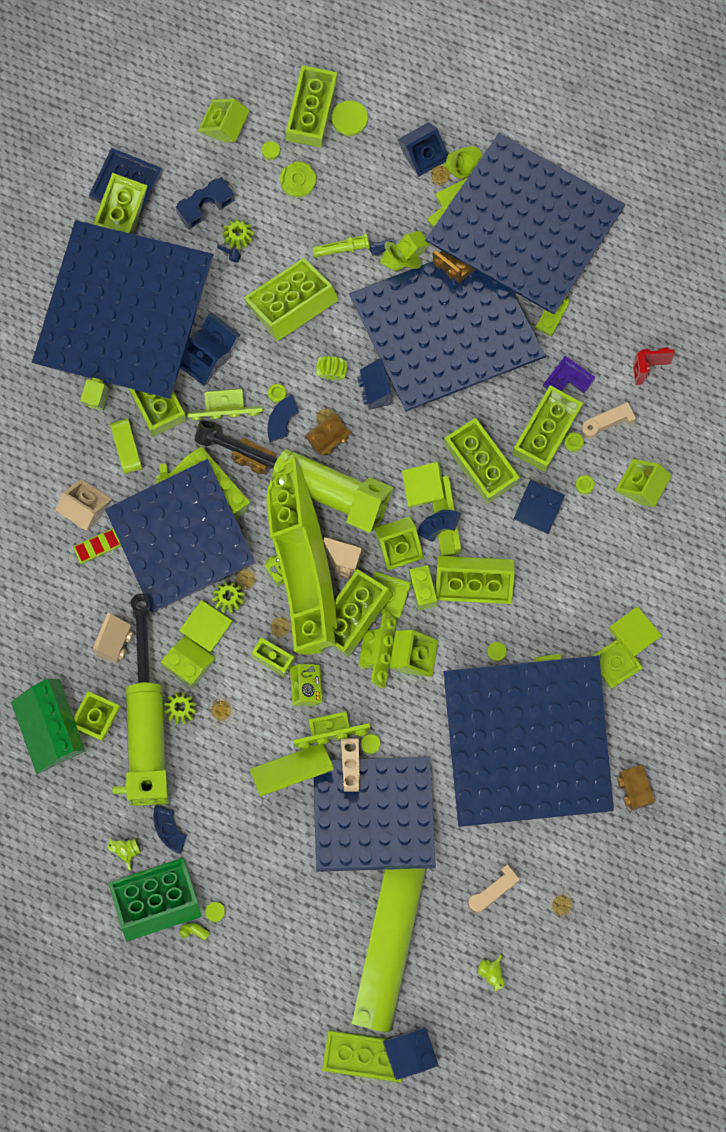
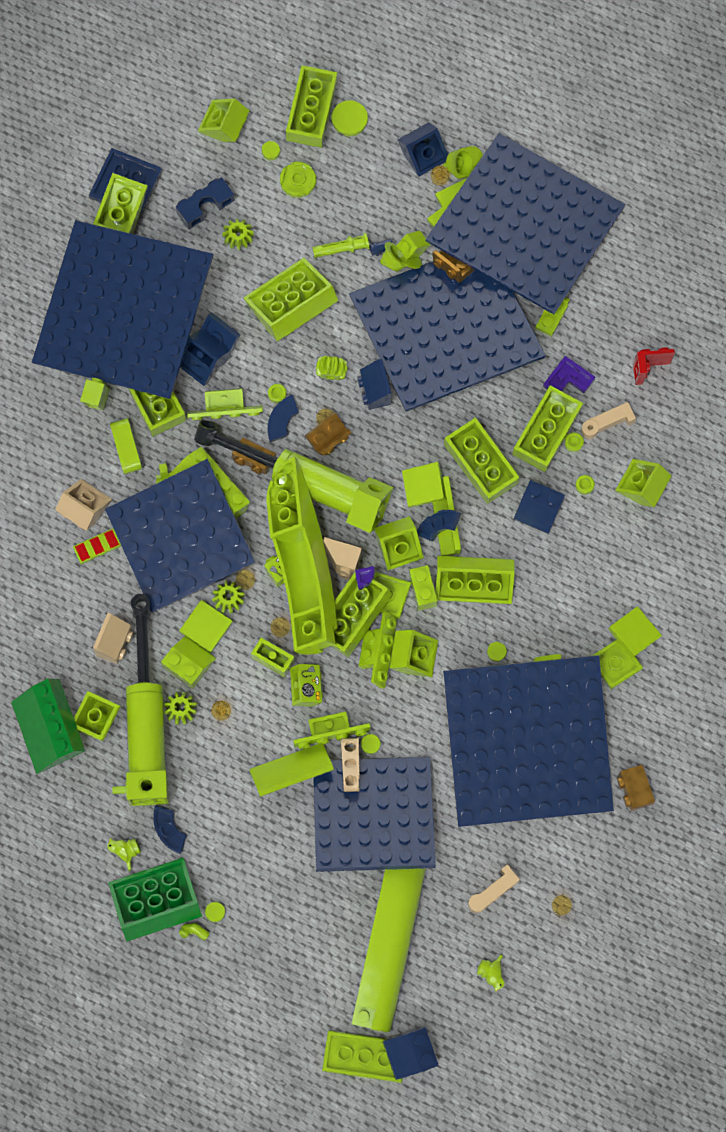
dark blue hand [217,244,241,263] -> none
none -> dark purple tile [355,566,375,590]

